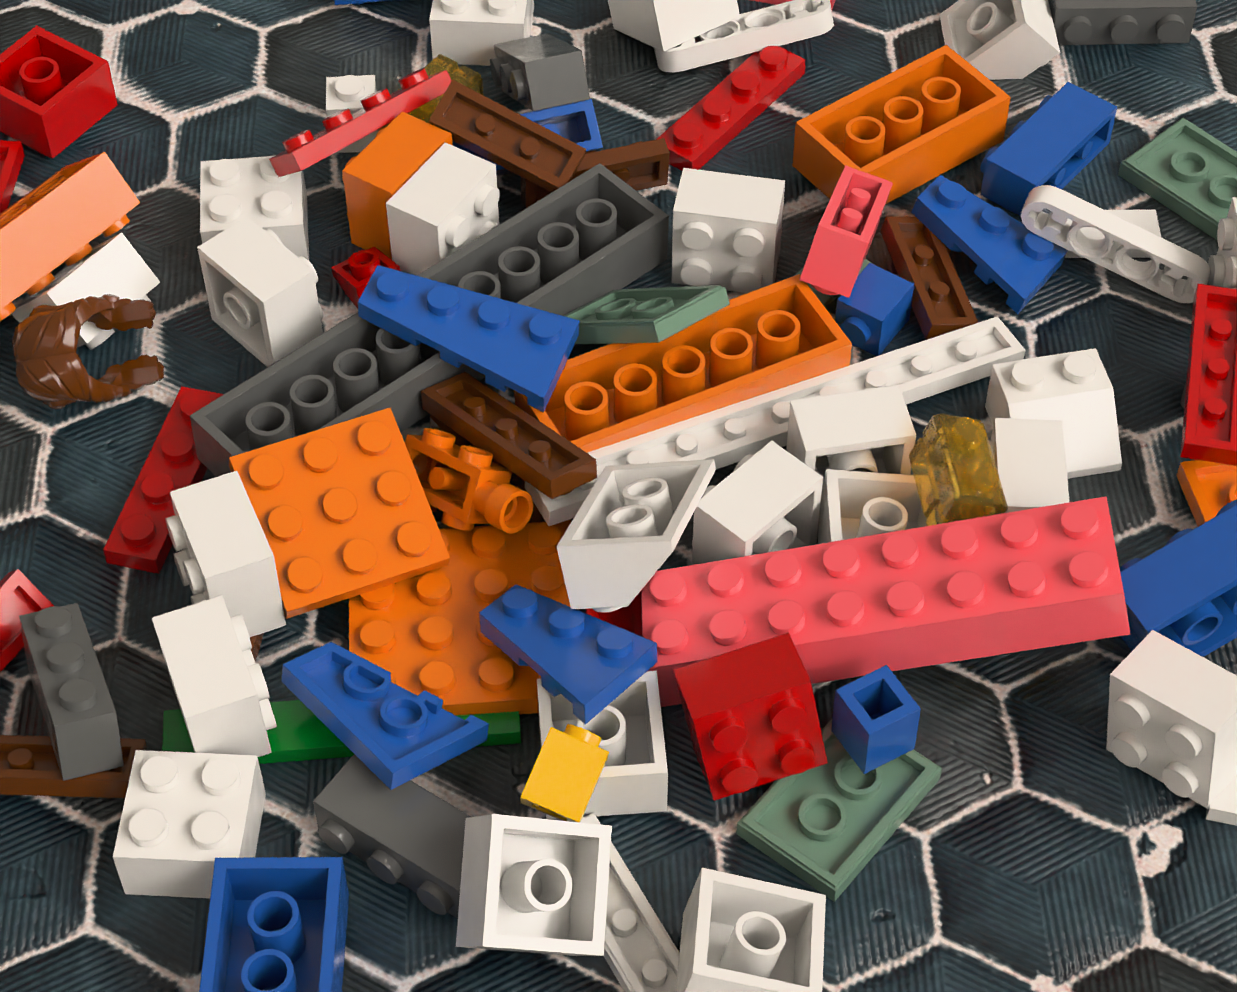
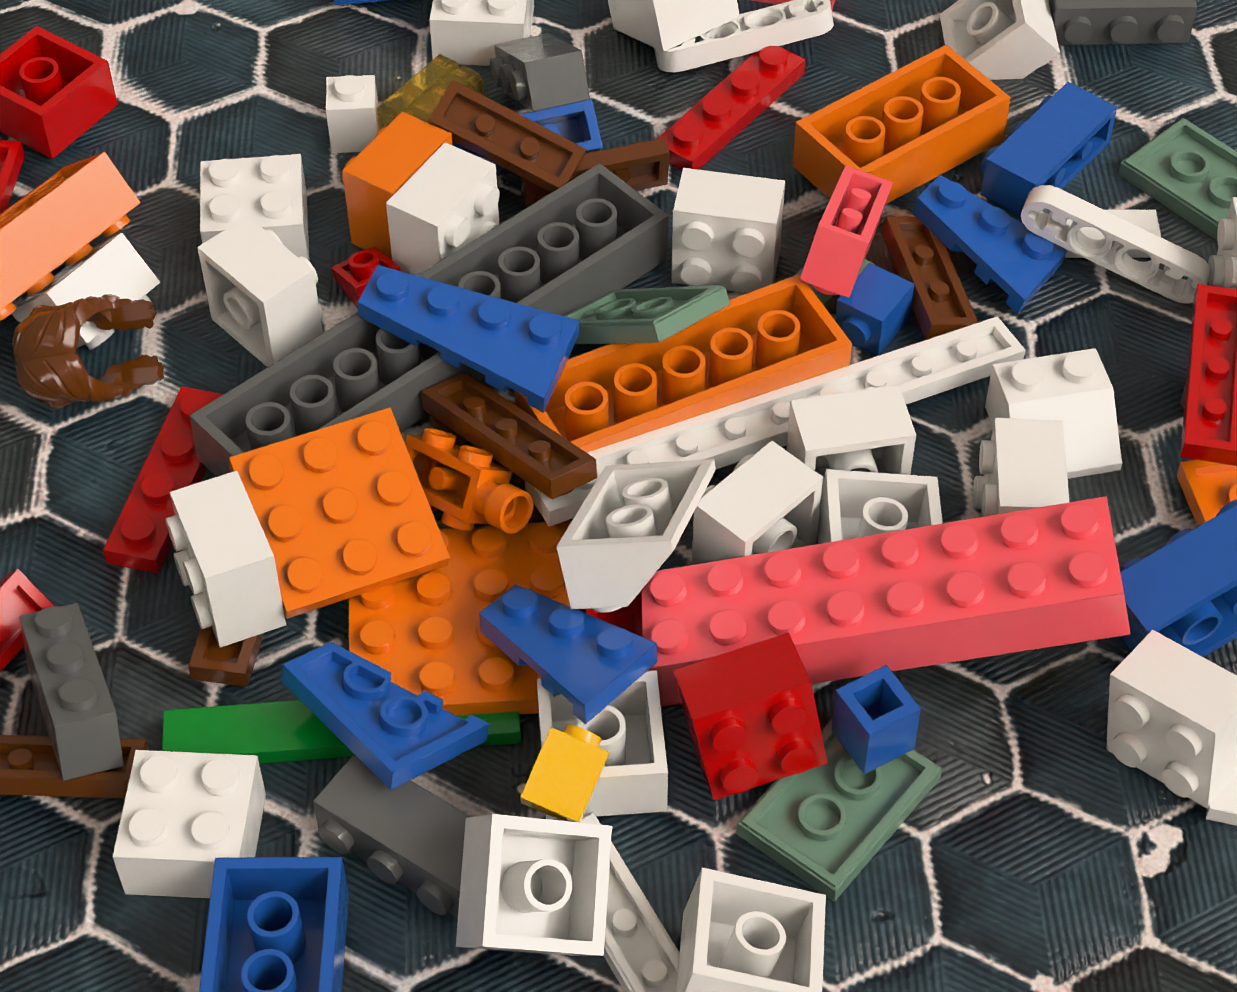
white brick [152,595,277,757] -> none
plate [269,68,452,177] -> none
clear yellow brick [909,413,1008,526] -> none

